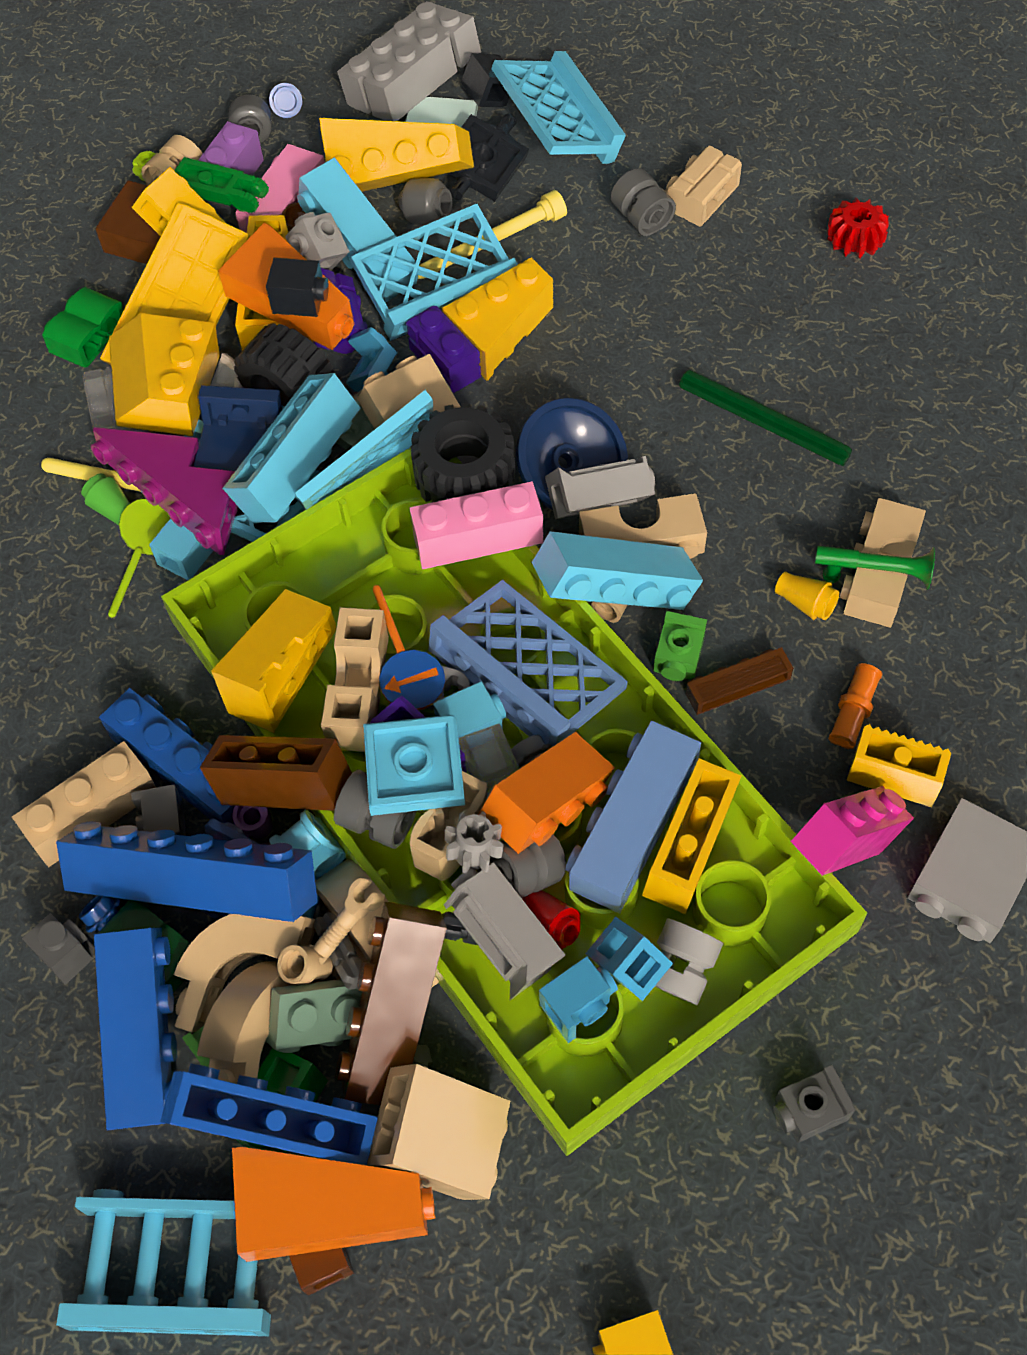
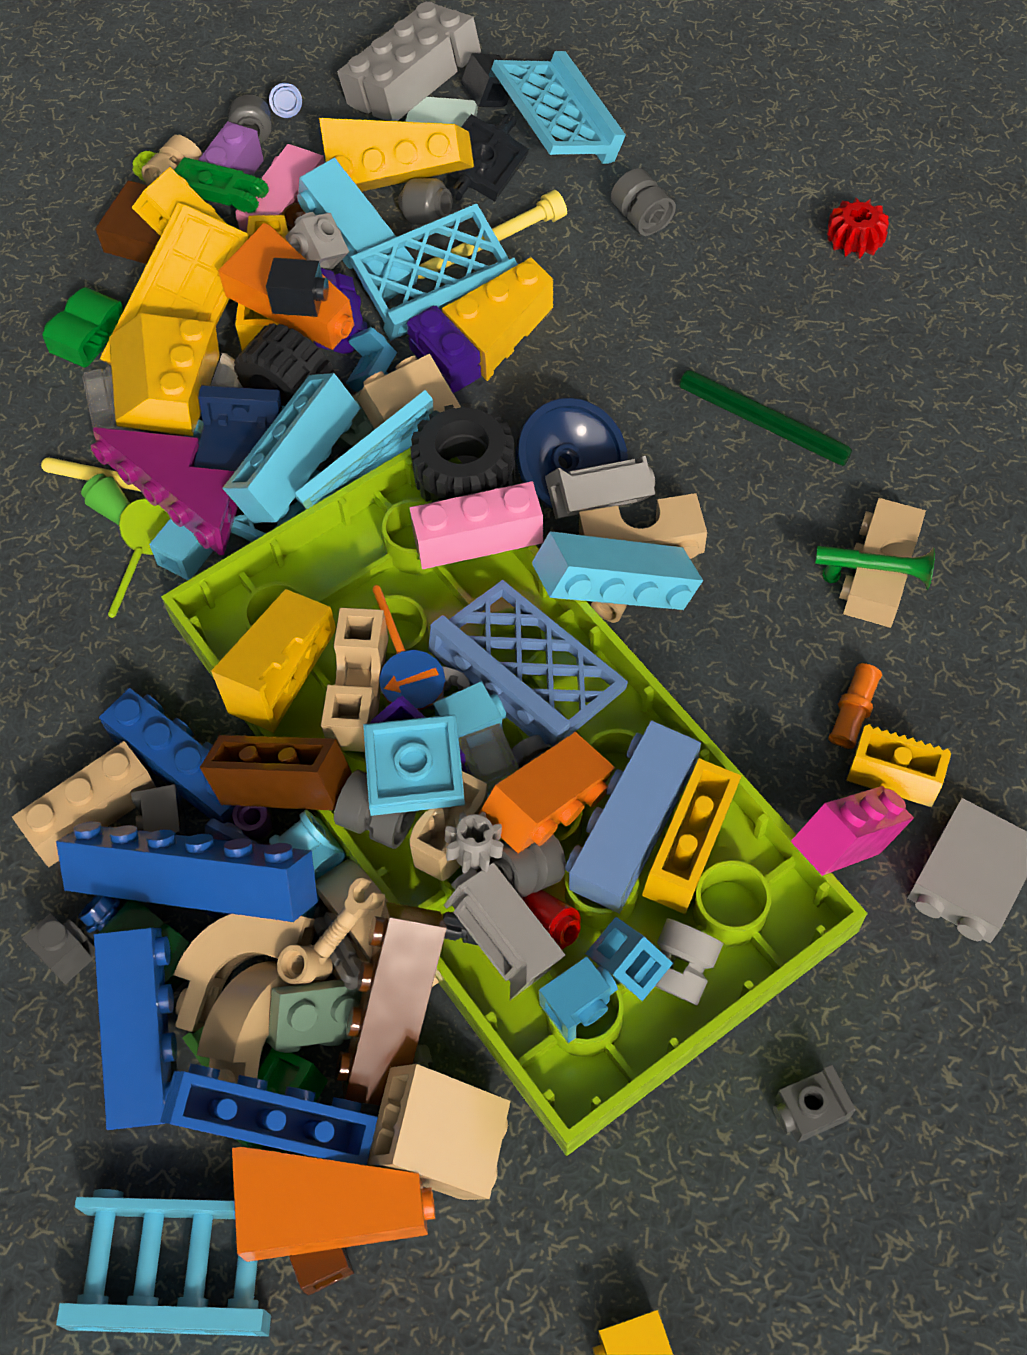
bright green brick [654,611,707,681] -> none
tan brick [665,145,742,227] -> none
reddish brown piece [686,647,794,715] -> none
yellow cone [775,572,839,620] -> none

